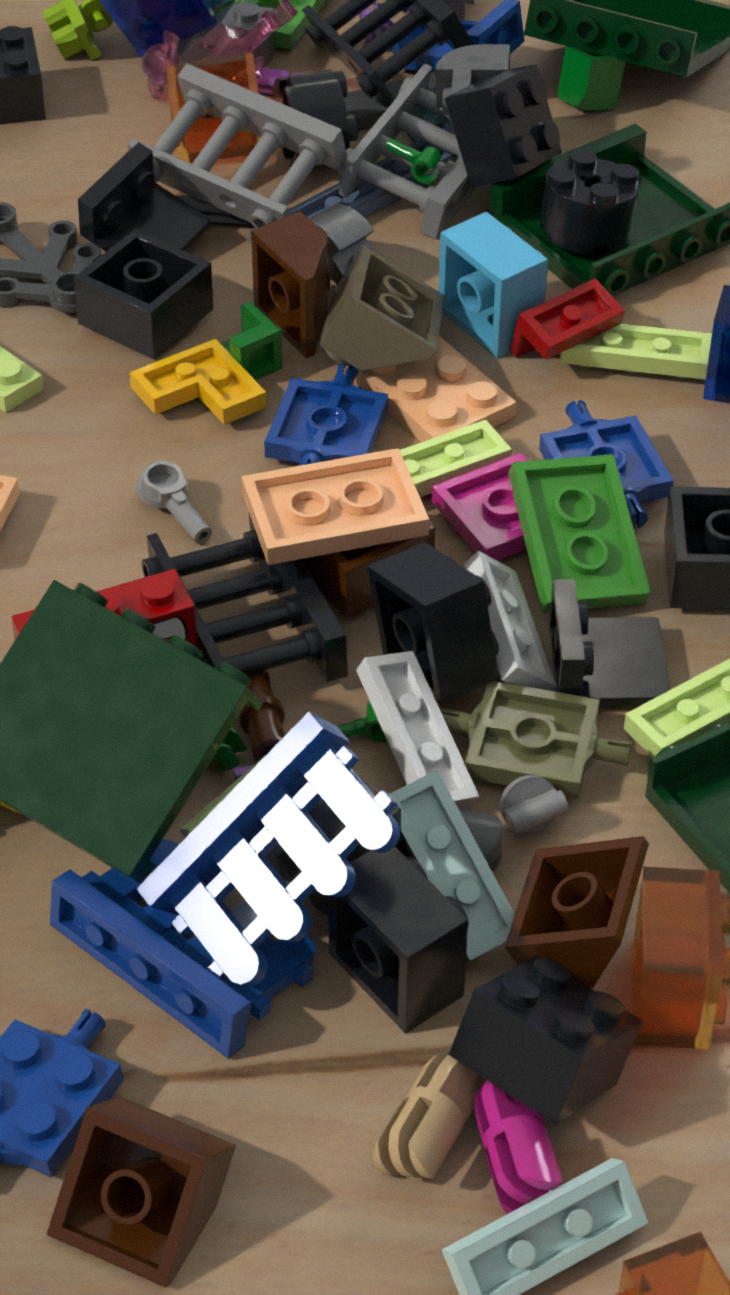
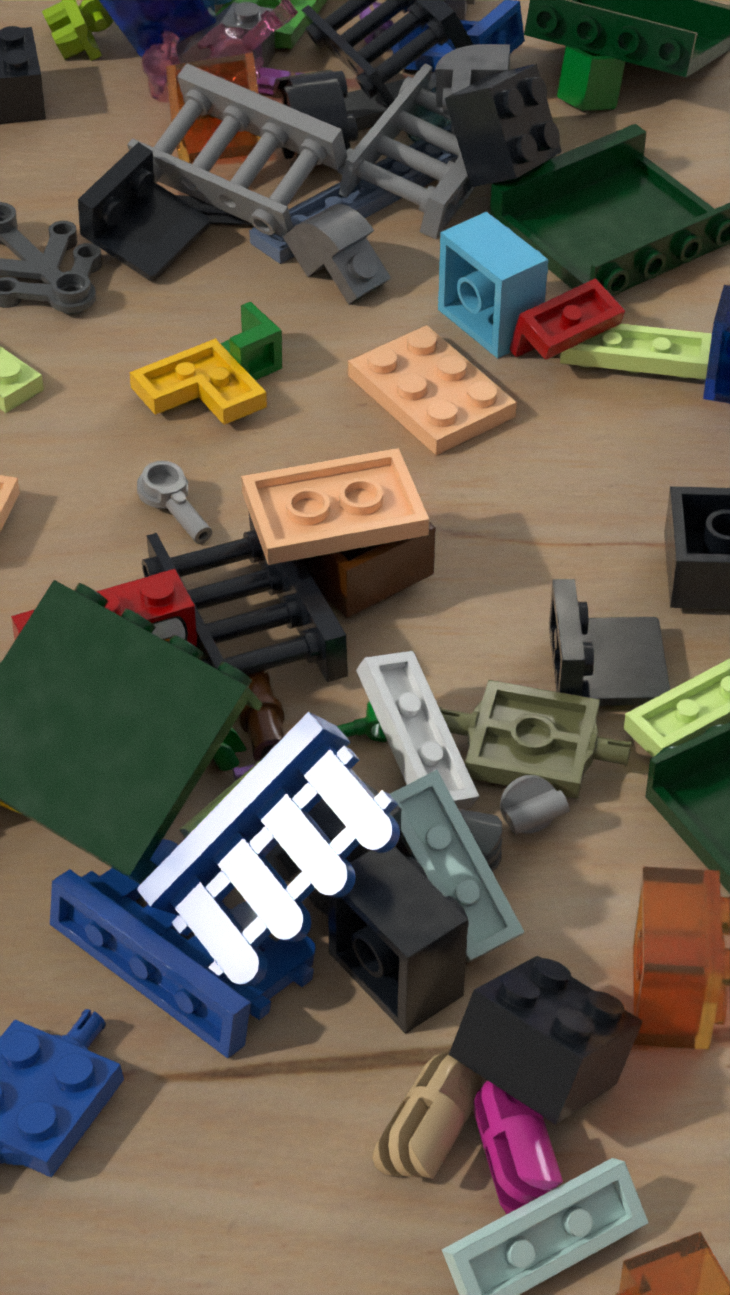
reddish brown slope [46,1096,236,1288] -> none
black brick [74,229,214,359] -> none
reddish brown slope [251,211,330,358] -> none
blue plate [264,364,388,466] -> none
dark tan slope [319,245,445,371] -> none
black brick [367,542,499,704] -> none
green hand [386,138,441,184] -> none
yellowish green plate [400,419,512,497] -> none
dark pink plate [432,453,528,560] -> none
white plate [464,551,557,691] -> none
reddish brown slope [505,836,649,988] -> none
bright green plate [508,454,651,613] -> none
blue plate [539,400,674,529] -> none
black brick [540,149,639,254] -> none

